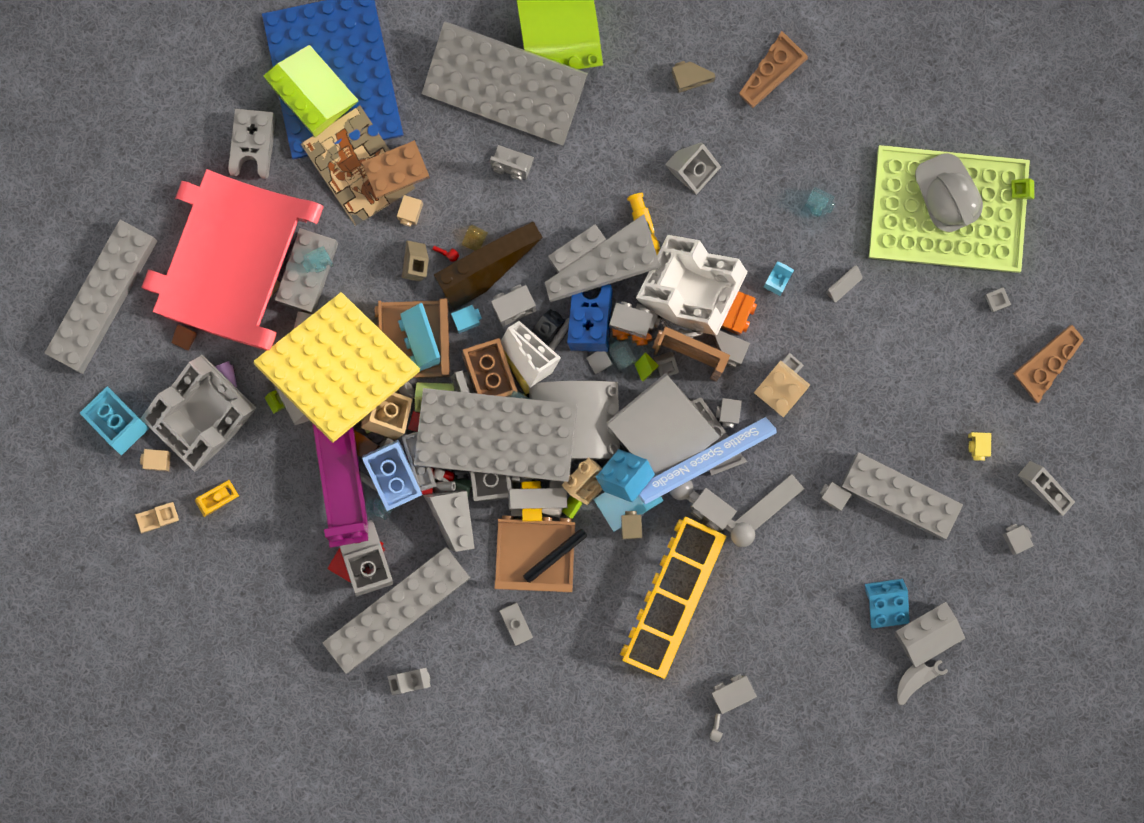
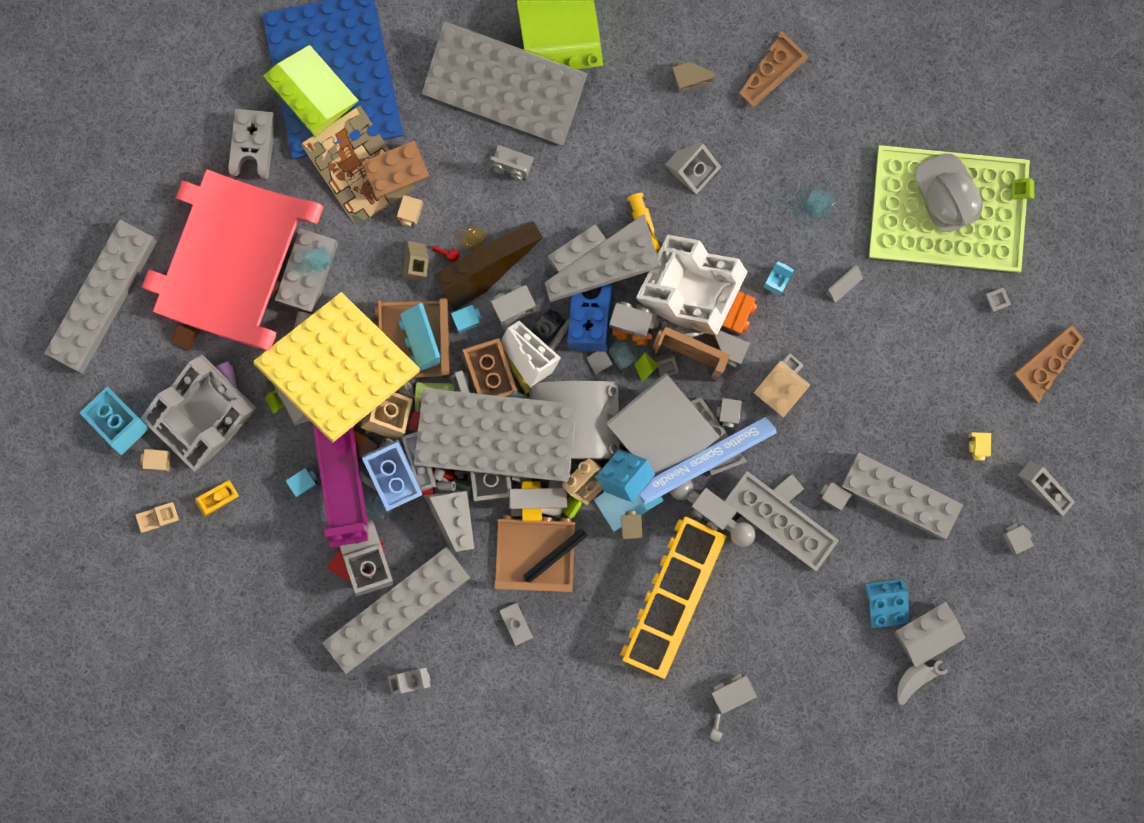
none -> medium azure brick [286,468,318,498]
none -> light grey plate [724,471,839,571]

